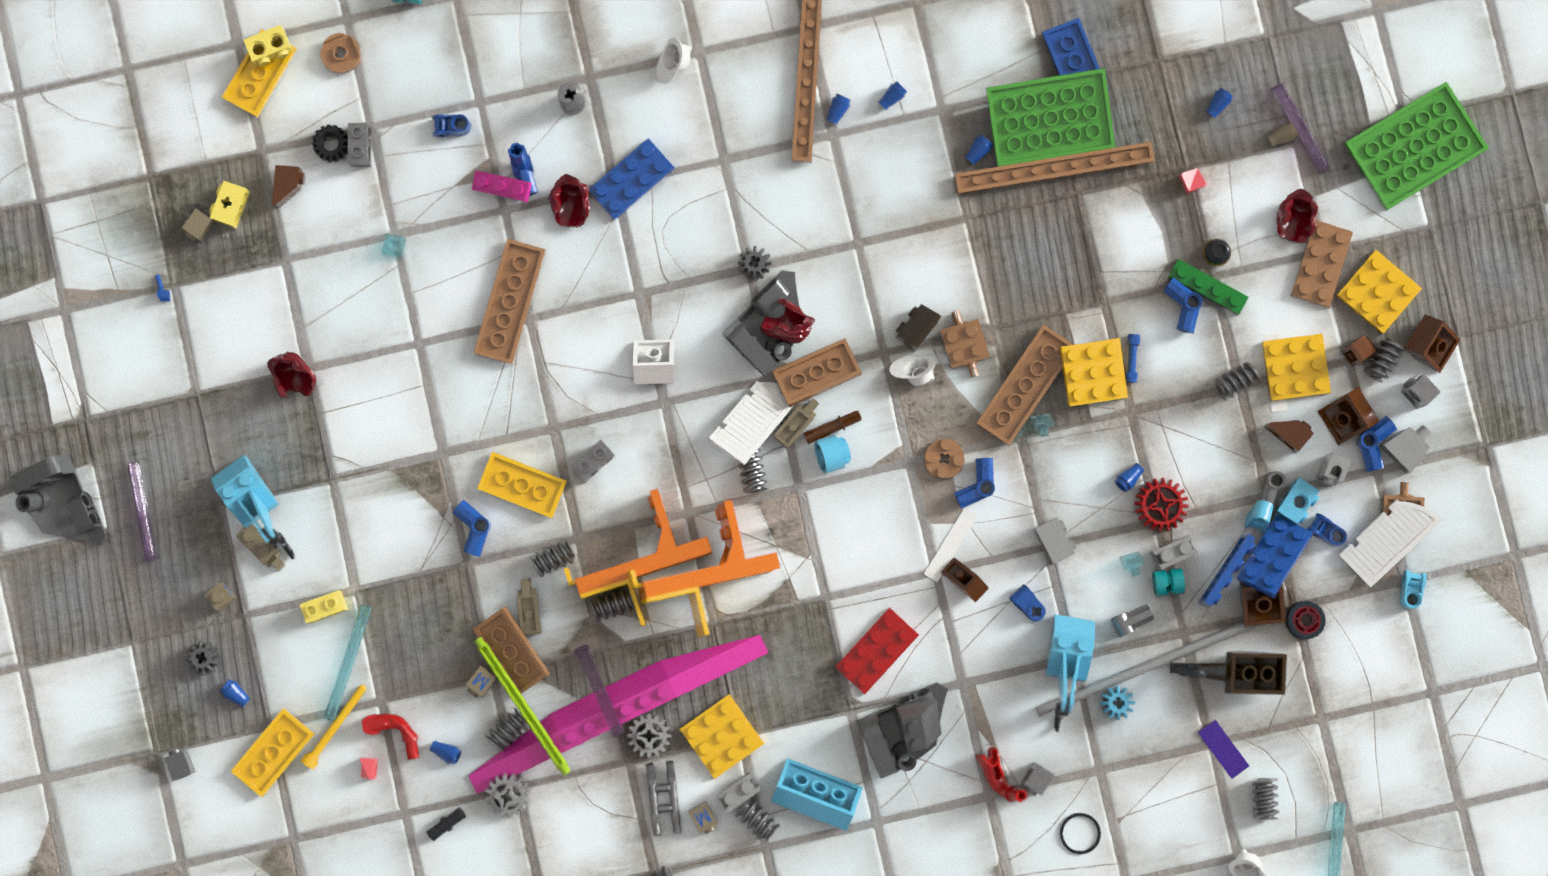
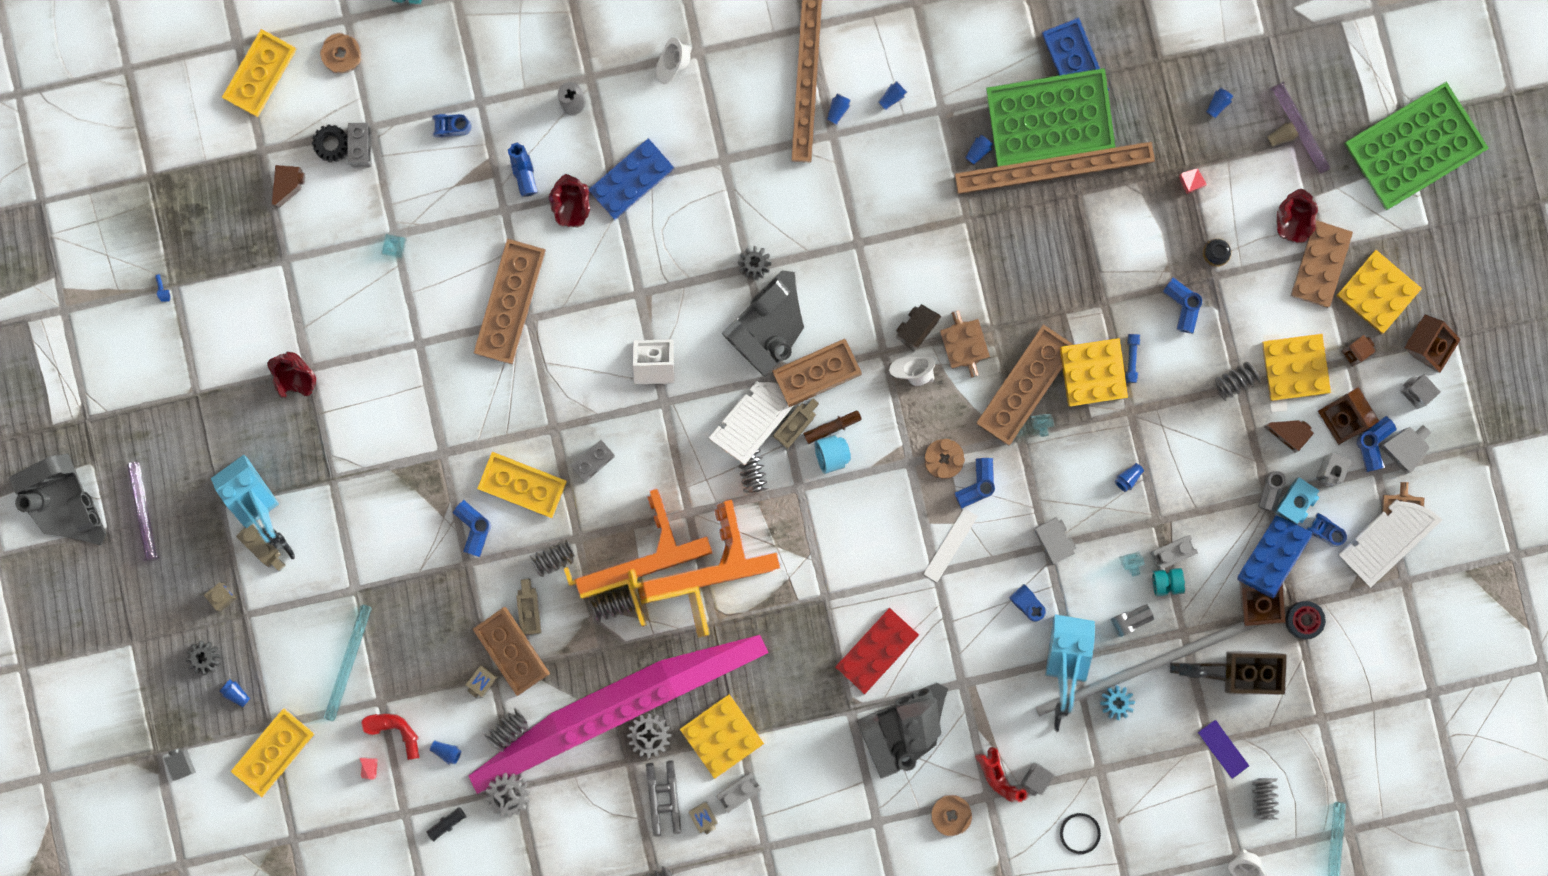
dark tan brick [182,208,216,242] -> none
light yellow brick [209,181,250,229] -> none
light yellow brick [243,25,293,66] -> none
light yellow brick [299,591,348,624] -> none
yellow piece [300,685,366,770] -> none
dark pink plate [471,170,532,202] -> none
lime piece [474,637,571,776] -> none
clear purple axle [574,645,624,737] -> none
flat silver piece [735,799,780,842] -> none
dark red hair [760,299,815,343] -> none
medium azure slope [771,758,863,831] -> none
reddish brown slope [941,557,989,603] -> none
red gear [1134,478,1189,532] -> none
green plate [1168,259,1249,315] -> none
blue plate [1198,534,1255,607] -> none
medium azure piece [1244,500,1273,533] -> none
flat silver piece [1363,338,1405,383] -> none
medium azure piece [1400,569,1426,610] -> none
none -> medium nougat plate [931,795,972,836]

